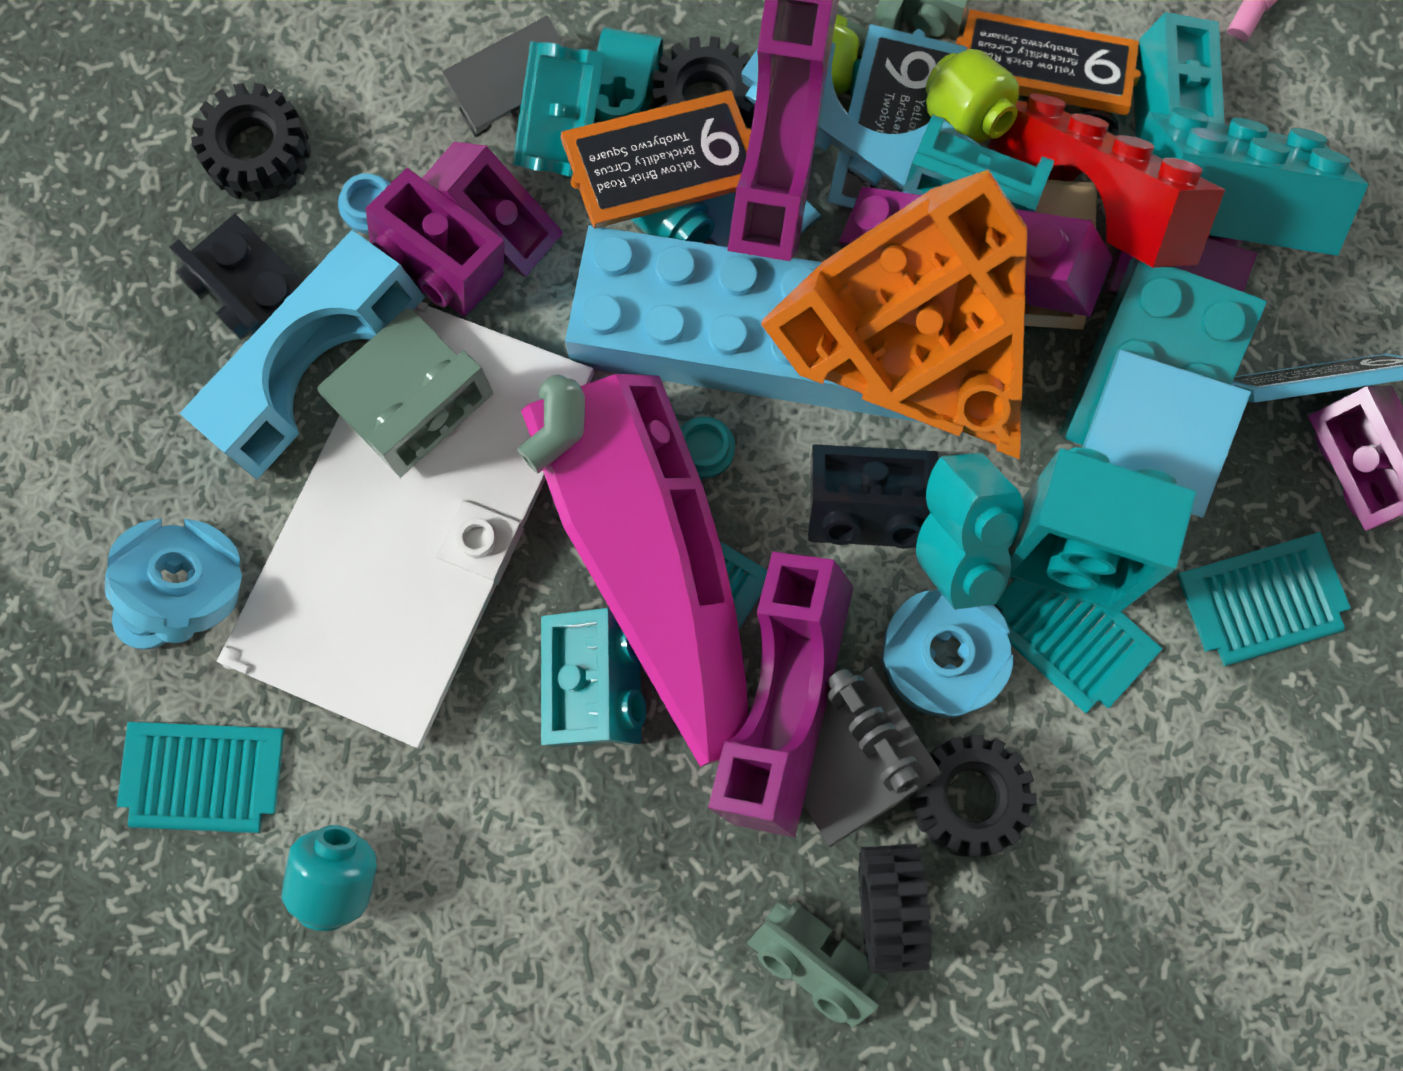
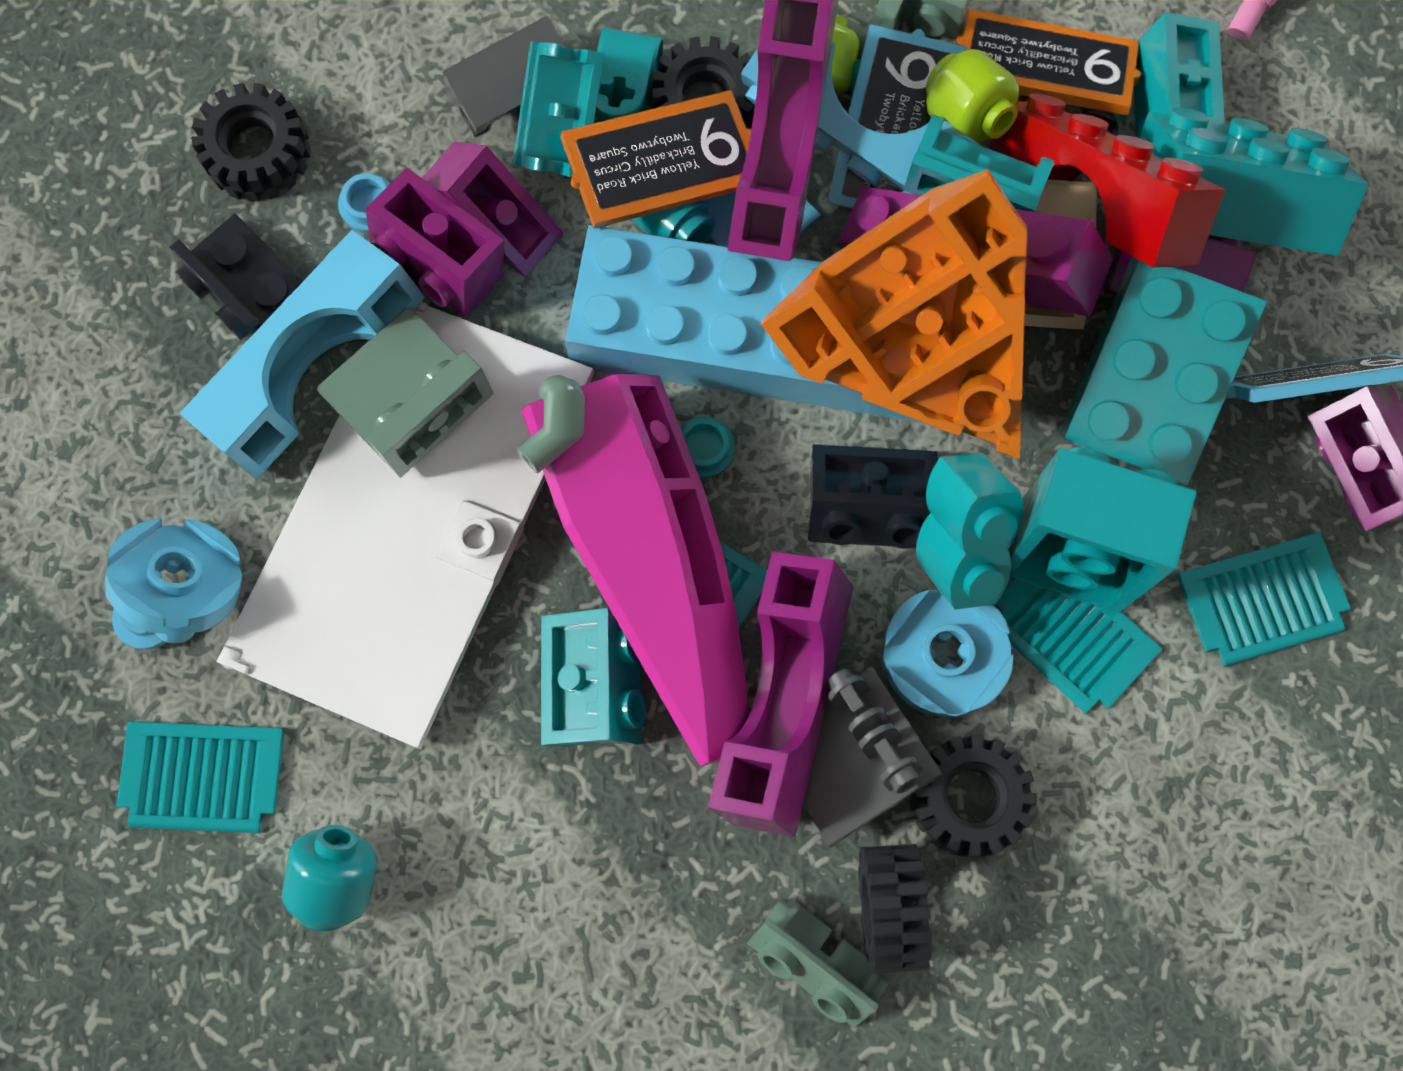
medium azure tile [1082,349,1251,518] -> none

